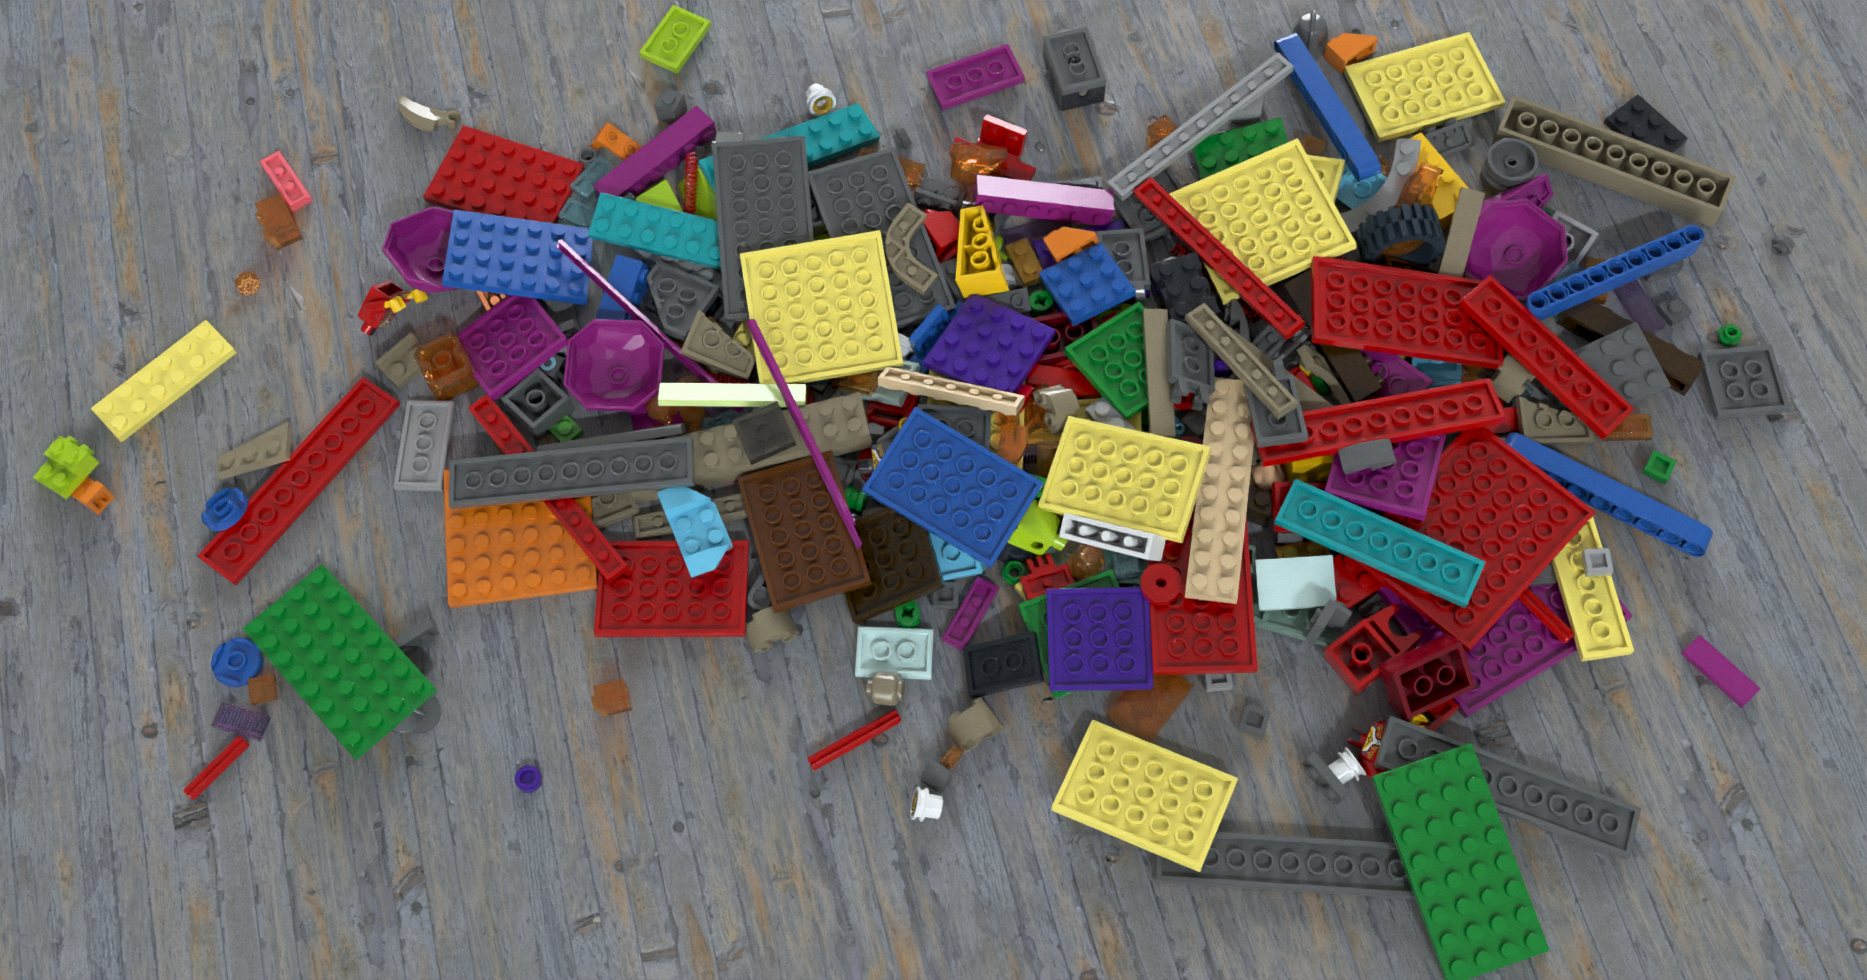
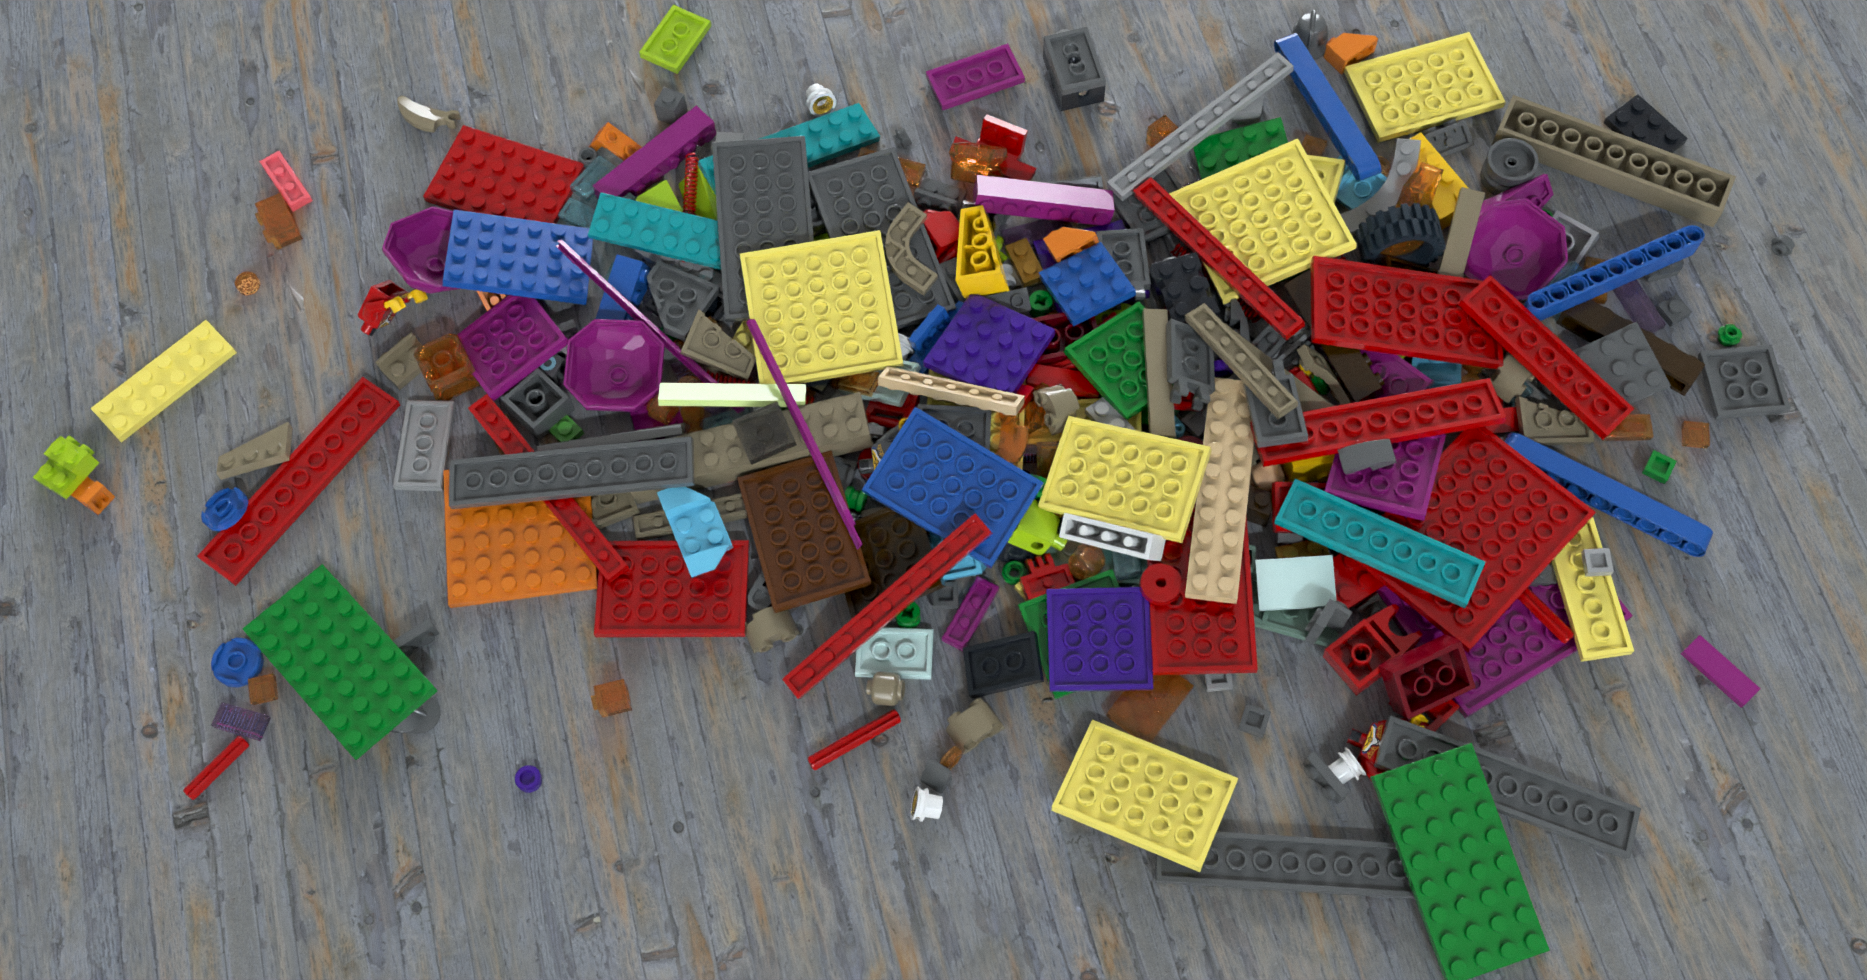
none -> red plate [782,513,993,699]
none -> clear orange tile [1682,421,1710,448]

